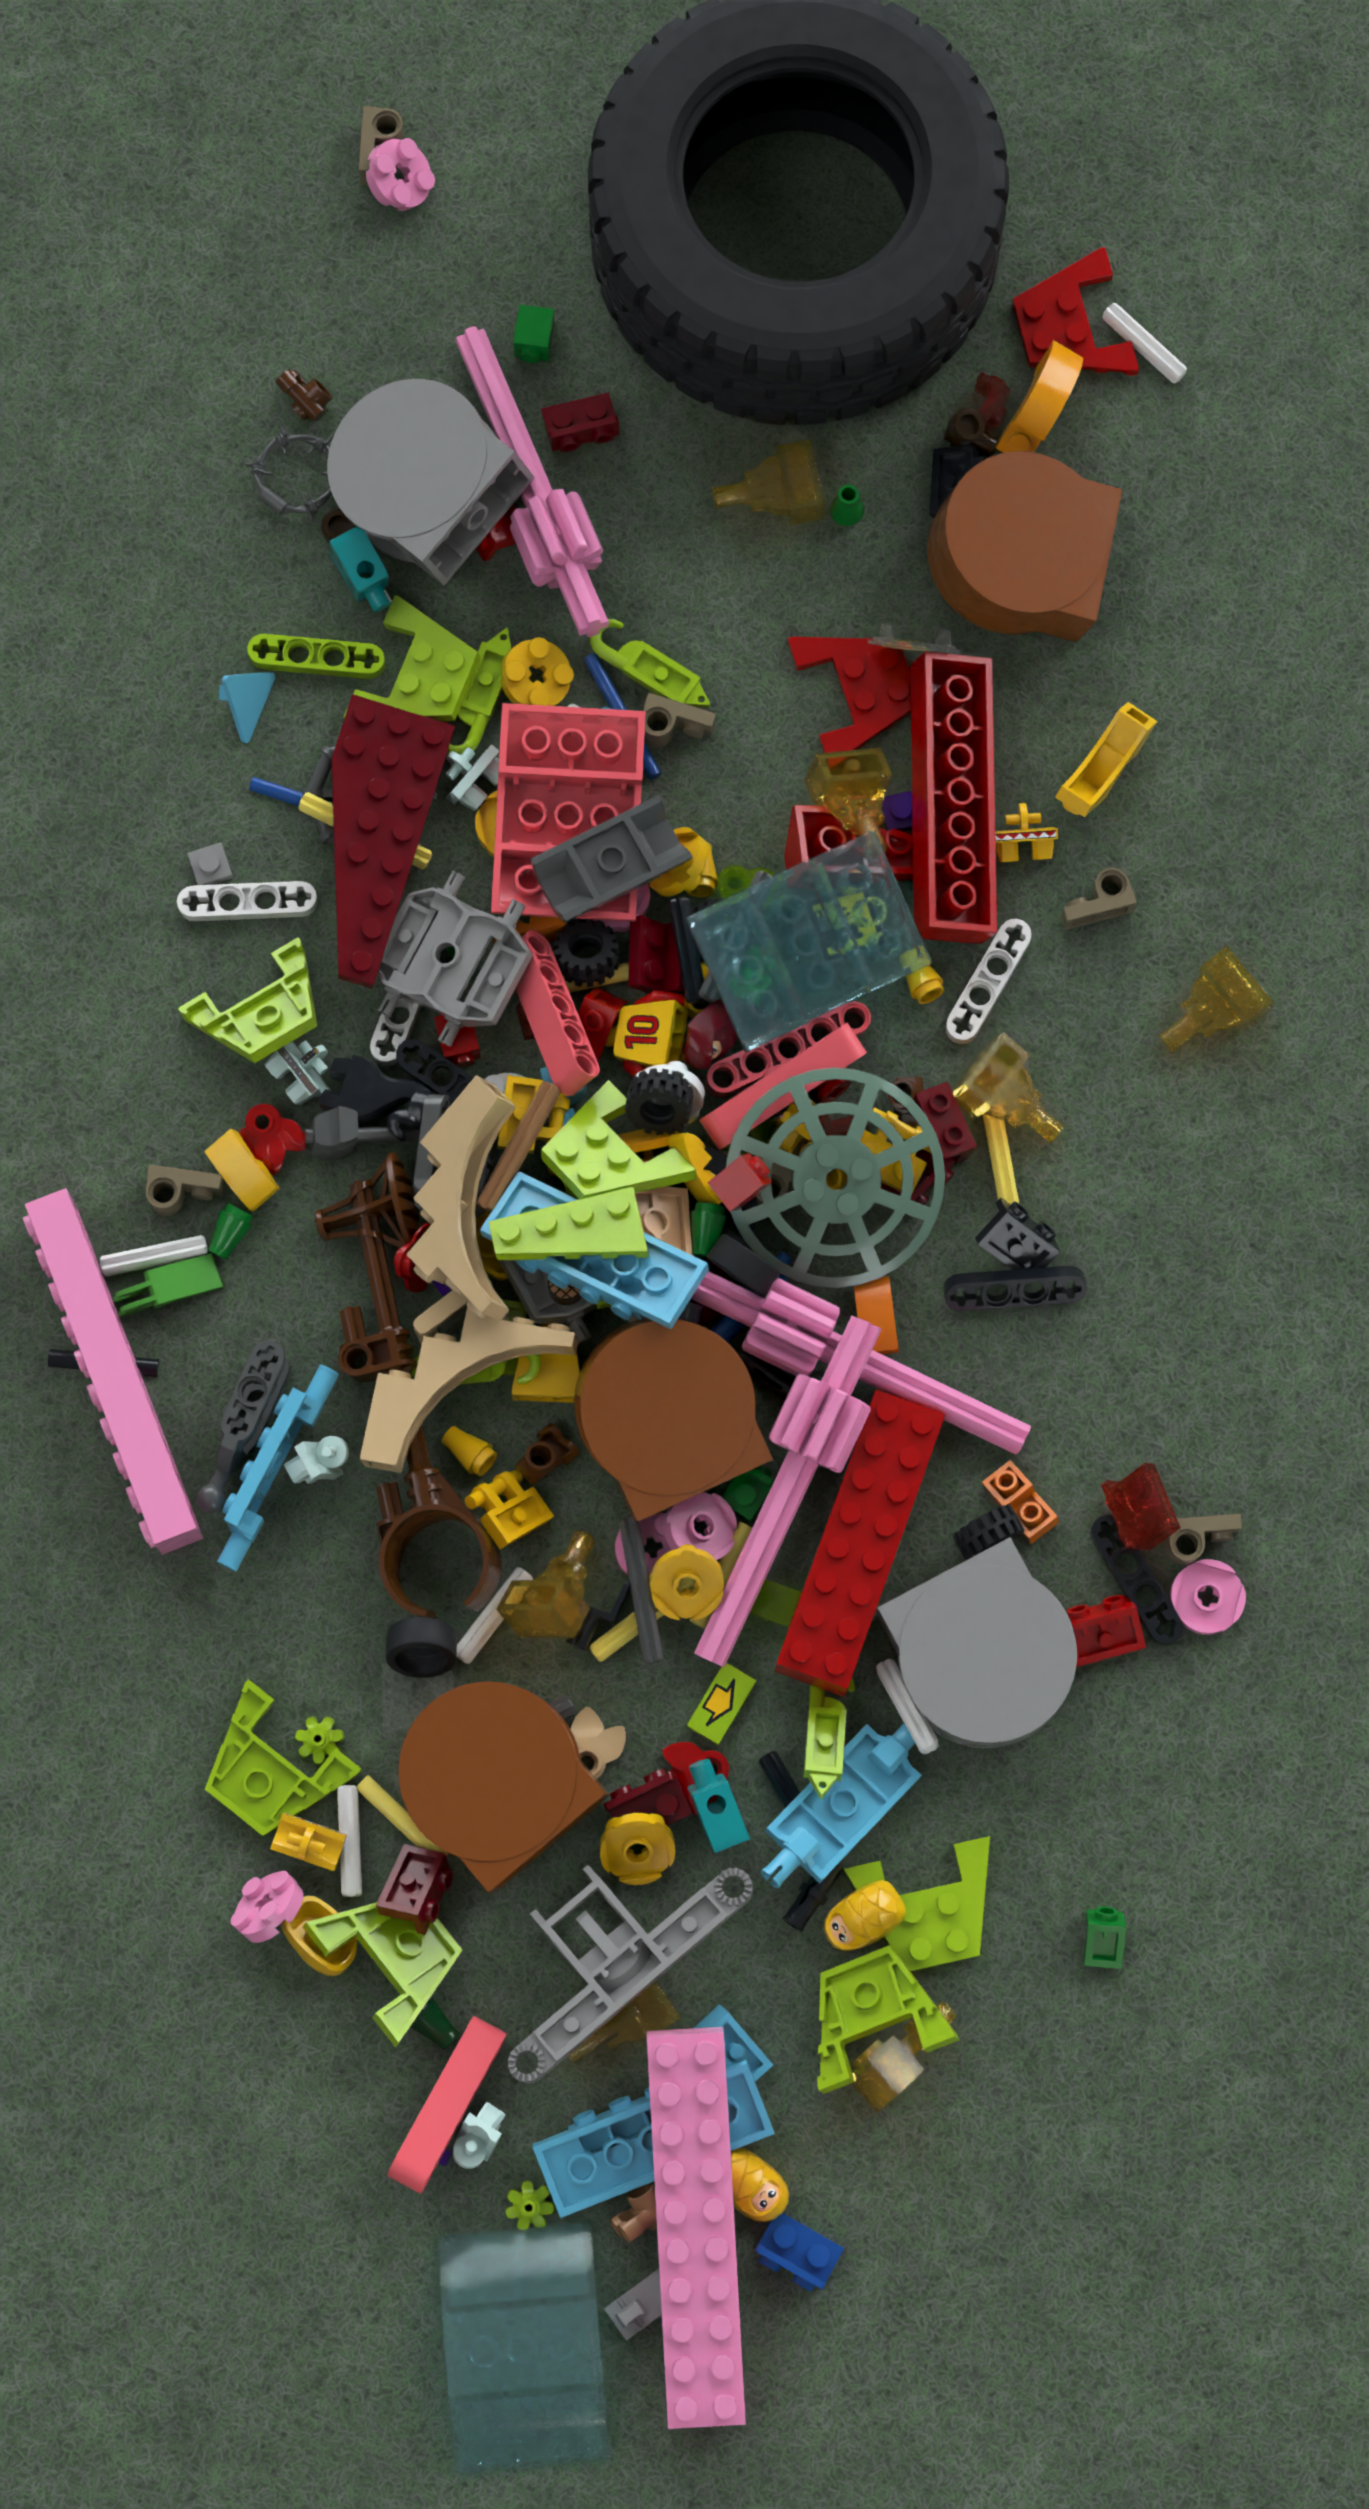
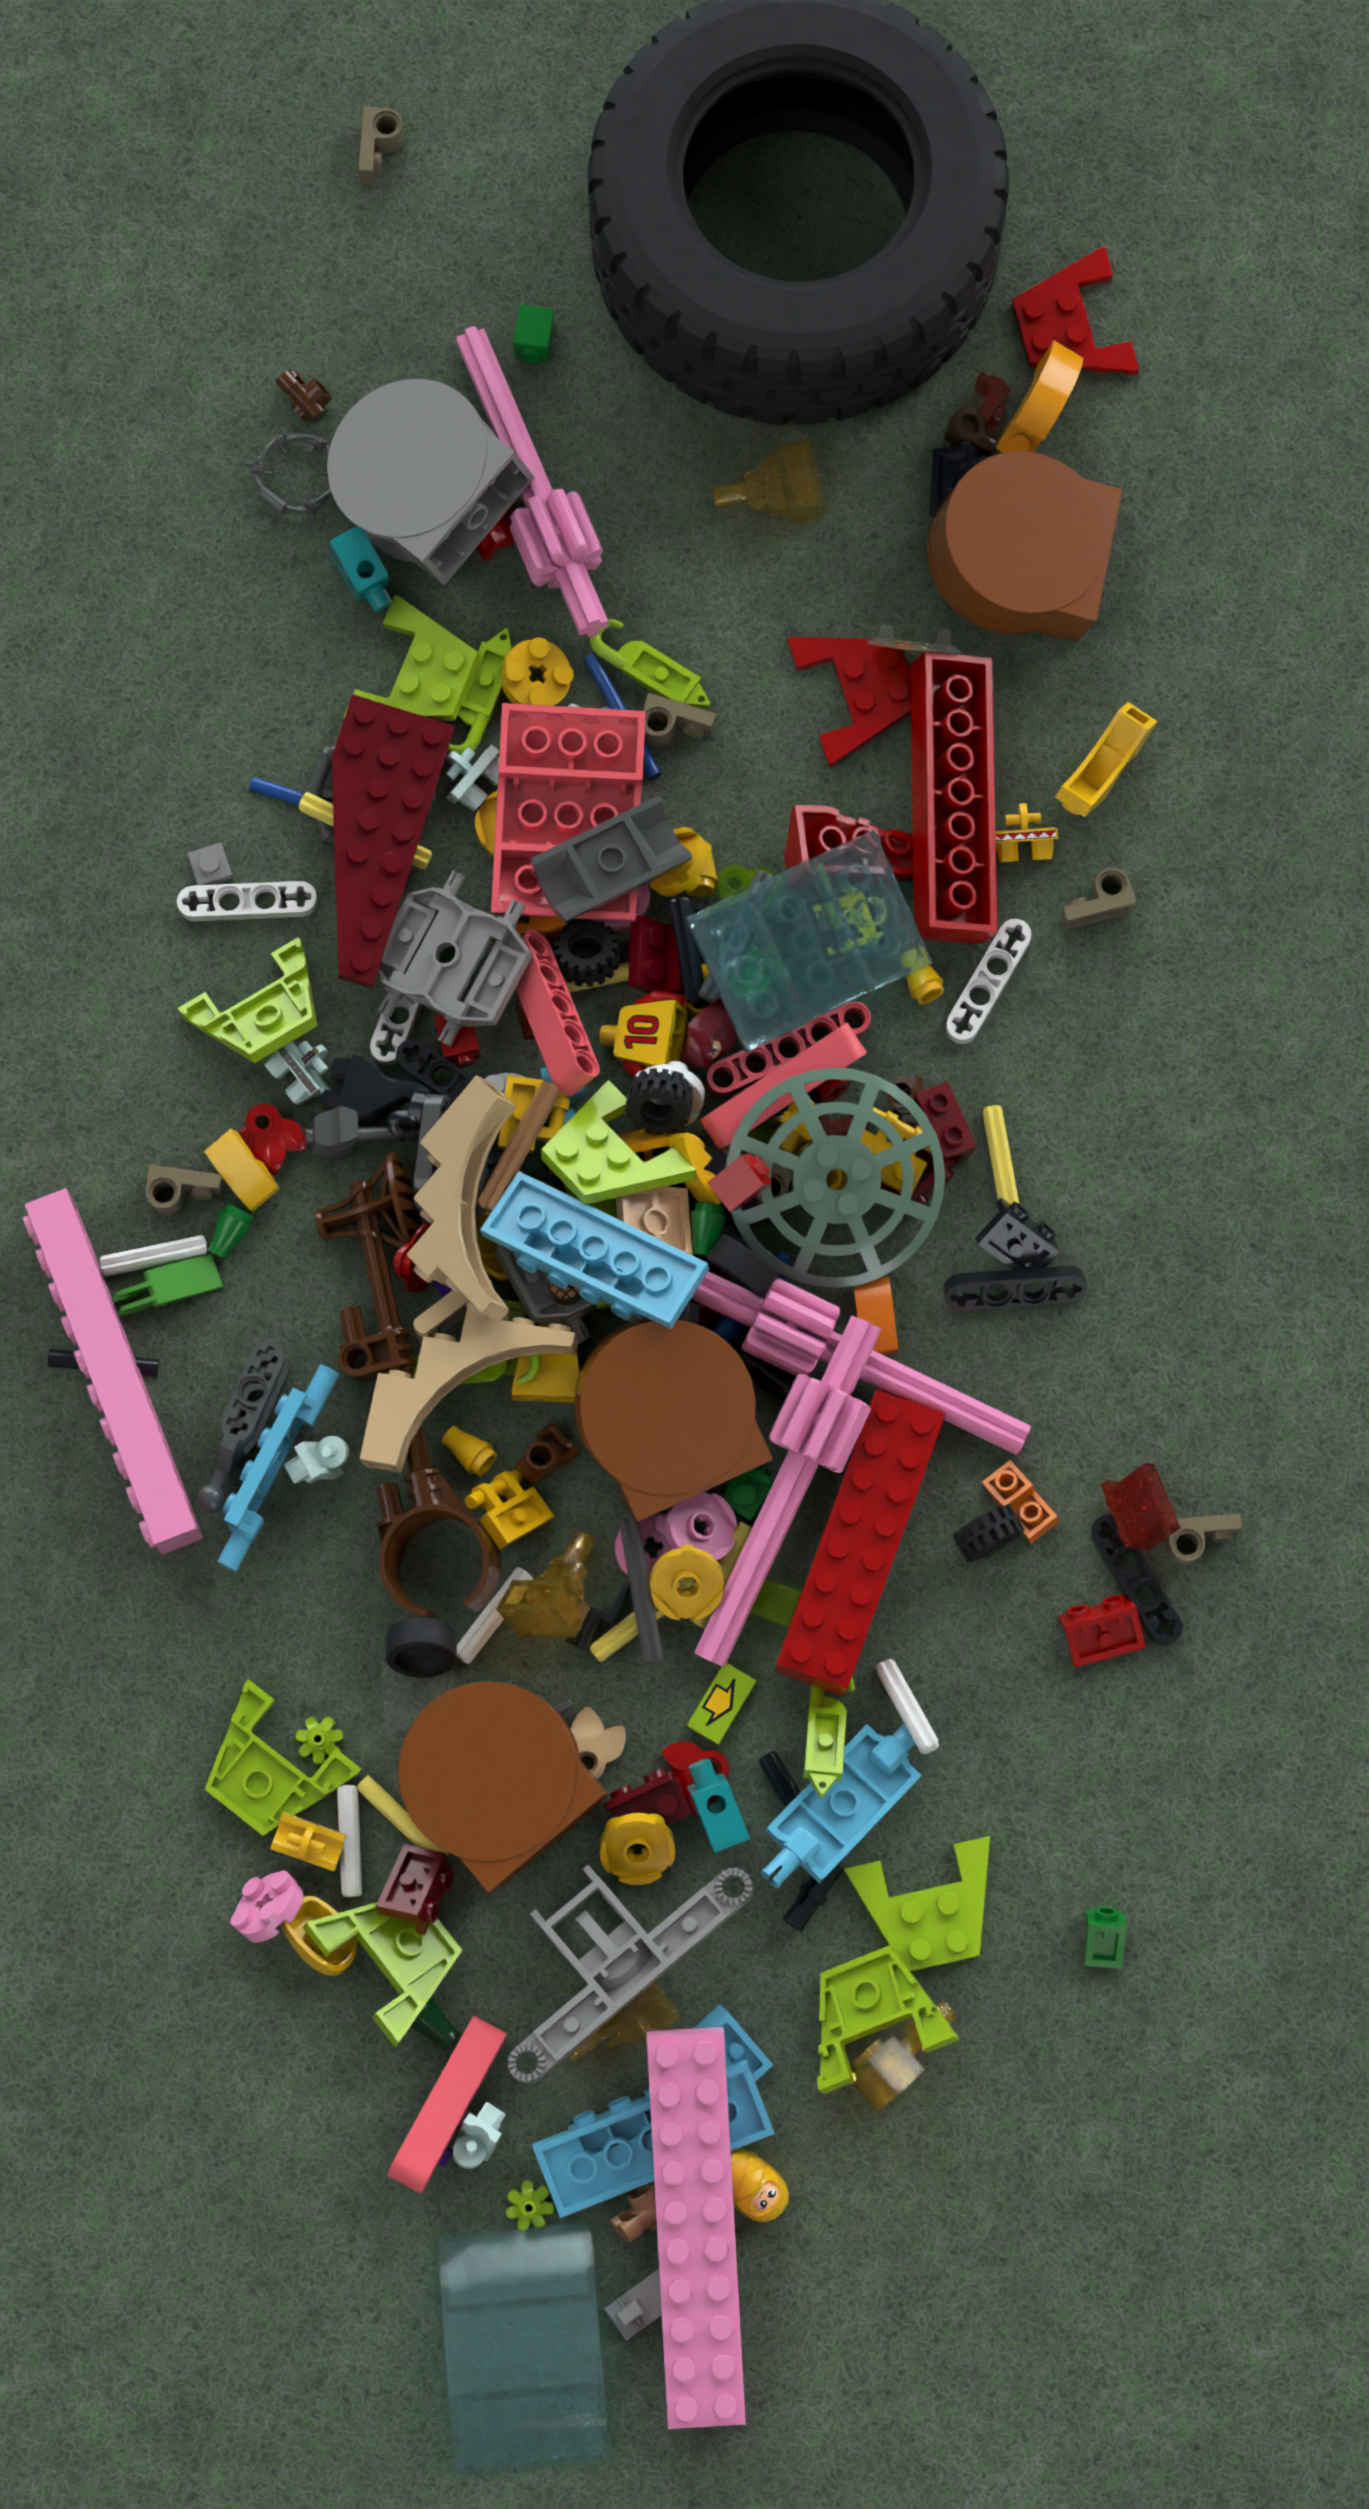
medium azure piece [219,672,275,743] -> none
lime beam [247,634,386,679] -> none
dark brown tile [321,509,356,543] -> none
bright pink plate [366,138,435,211] -> none
lime wing [488,1187,650,1260] -> none
dark red bracket [541,392,619,452] -> none
red bracket [578,987,629,1064] -> none
blue bracket [755,2213,844,2293] -> none
clear yellow brick [804,748,892,857] -> none
yellow piece [823,1880,906,1951] -> none
green cone [829,484,865,526] -> none
light grey brick [877,1538,1077,1749] -> none
dark purple plate [880,791,913,831] -> none
clear yellow brick [952,1032,1064,1144] -> none
white axle [1102,303,1187,383] -> none
clear yellow brick [1158,946,1274,1053] -> none
bright pink plate [1170,1559,1246,1635] -> none

